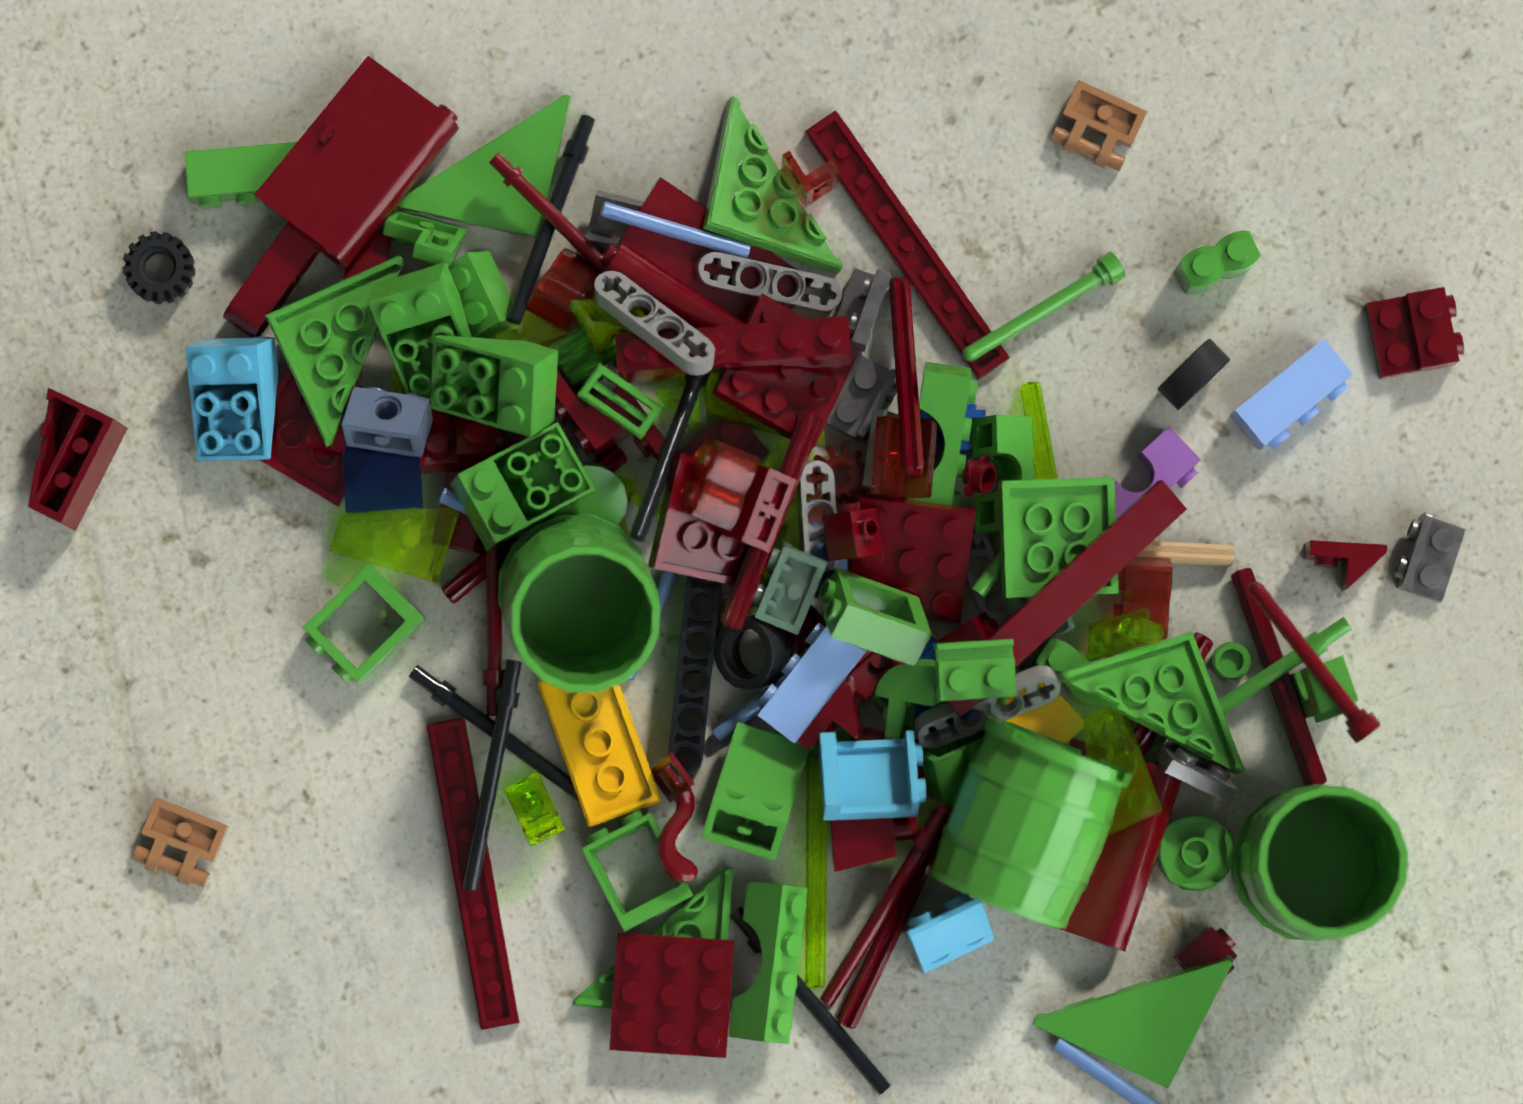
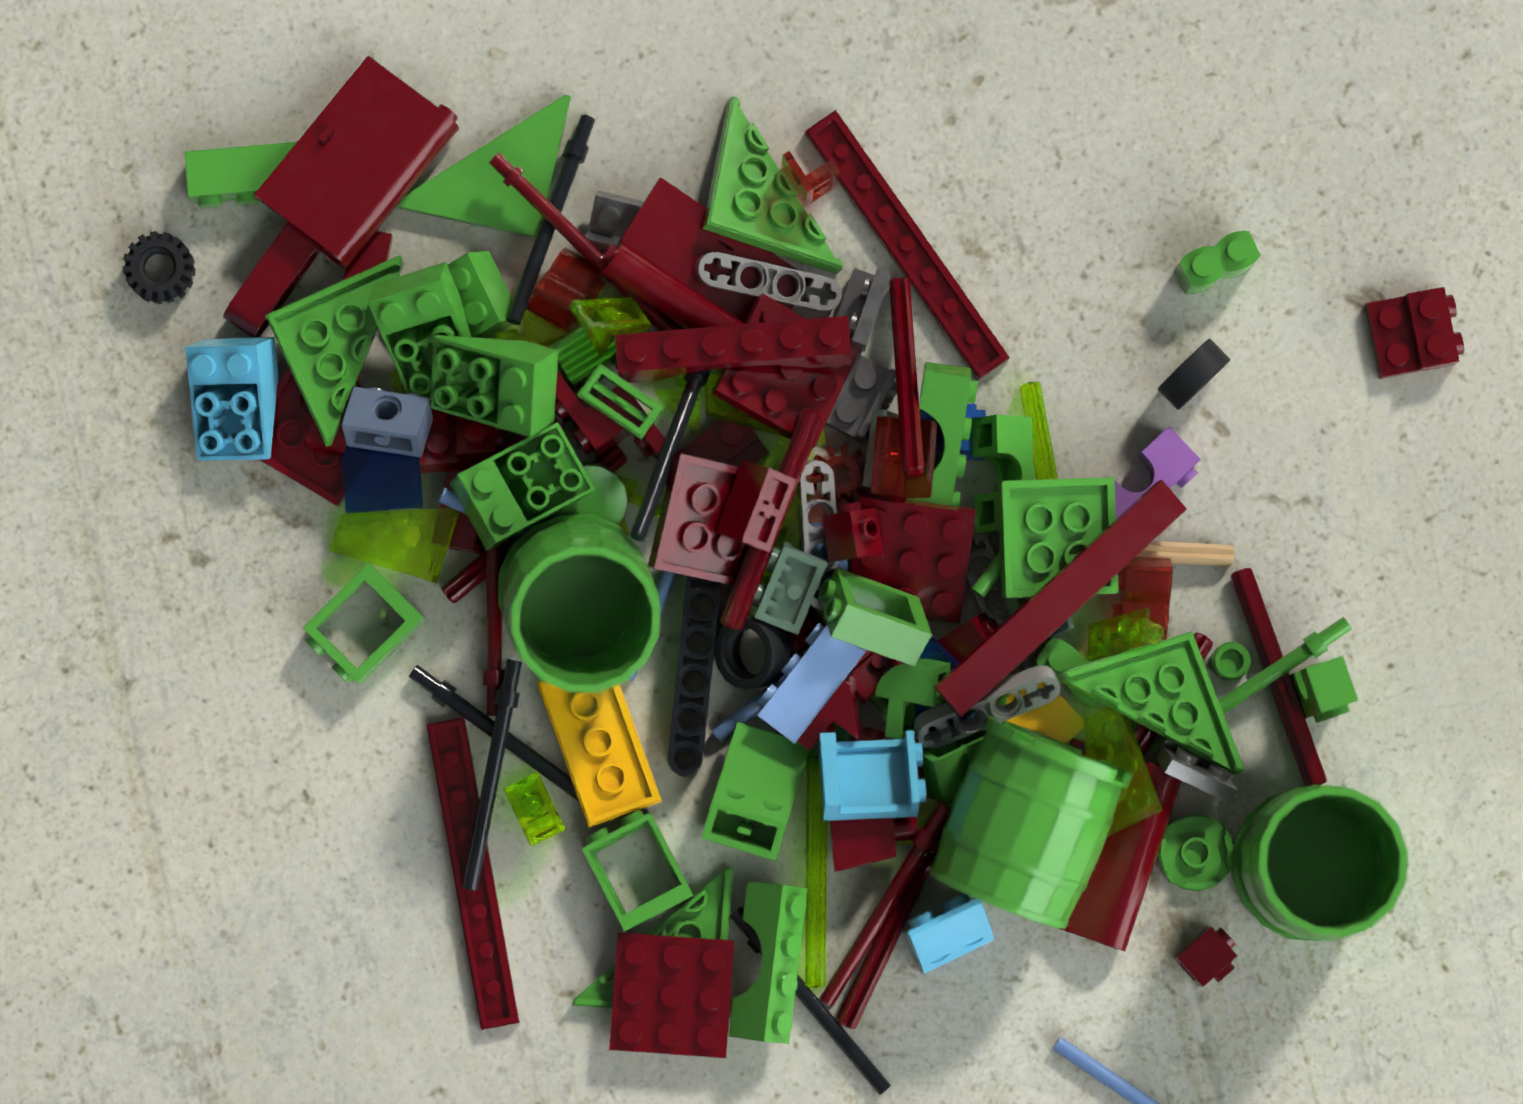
dark red wedge [28,388,128,531] -> none
medium nougat plate [132,797,229,888] -> none
bright green plate [383,209,467,267] -> none
light grey beam [594,271,715,376] -> none
medium blue bar [600,201,751,258] -> none
dark red piece [650,752,698,883] -> none
clear red brick [679,438,759,531] -> none
bright green plate [933,639,1017,701] -> none
bright green piece [962,251,1126,362] -> none
dark red plate [962,455,997,497] -> none
bright green tile [1032,956,1234,1088] -> none
medium nougat plate [1051,80,1147,171] -> none
light blue brick [1230,339,1353,450] -> none
dark red piece [1248,581,1381,744] -> none
dark red slope [1304,540,1387,592] -> none
flat silver bracket [1394,512,1466,603] -> none

